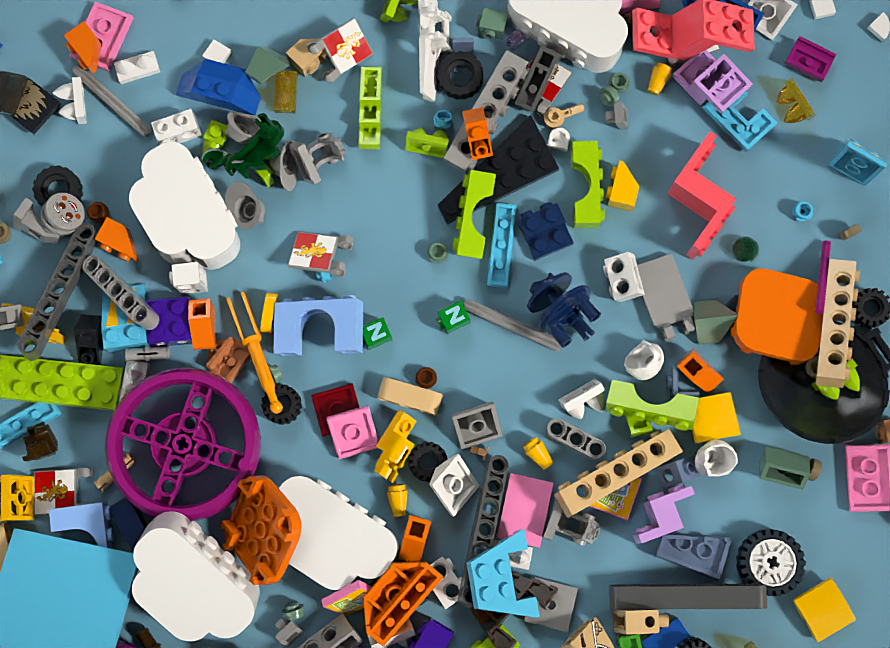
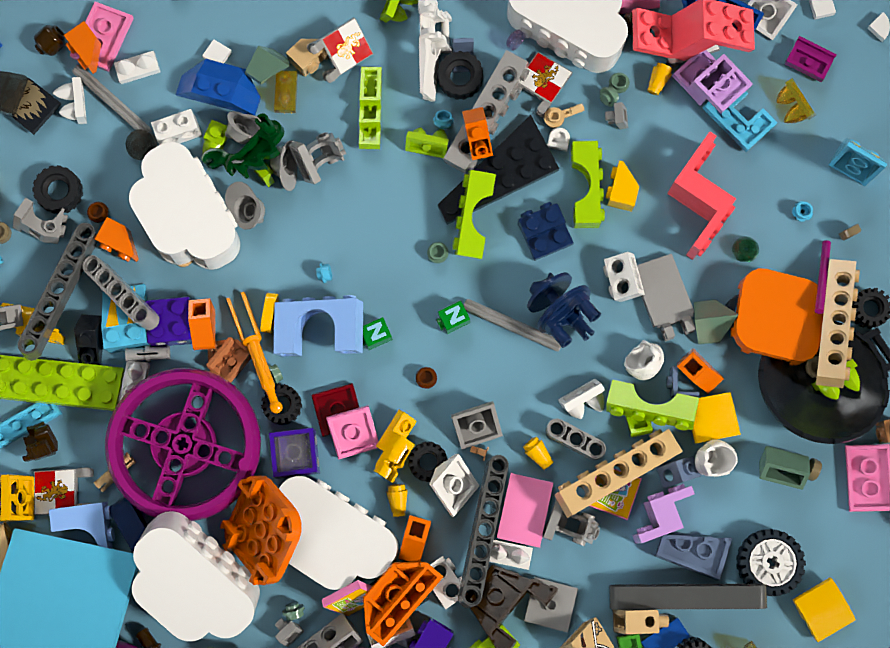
light grey head [40,193,85,235] -> none
white brick [169,262,208,295] -> none
flag [288,232,353,277] -> none
tan beam [377,377,443,416] -> none
medium azure wing [466,529,540,618] -> none
sand green brick [476,8,508,40] -> none
medium azure tile [487,203,517,288] -> none
dark grey slope [515,45,563,112] -> none
none -> dark brown head [34,25,66,56]
none -> clear smoke plate [125,129,157,160]
none -> piece [269,428,320,479]

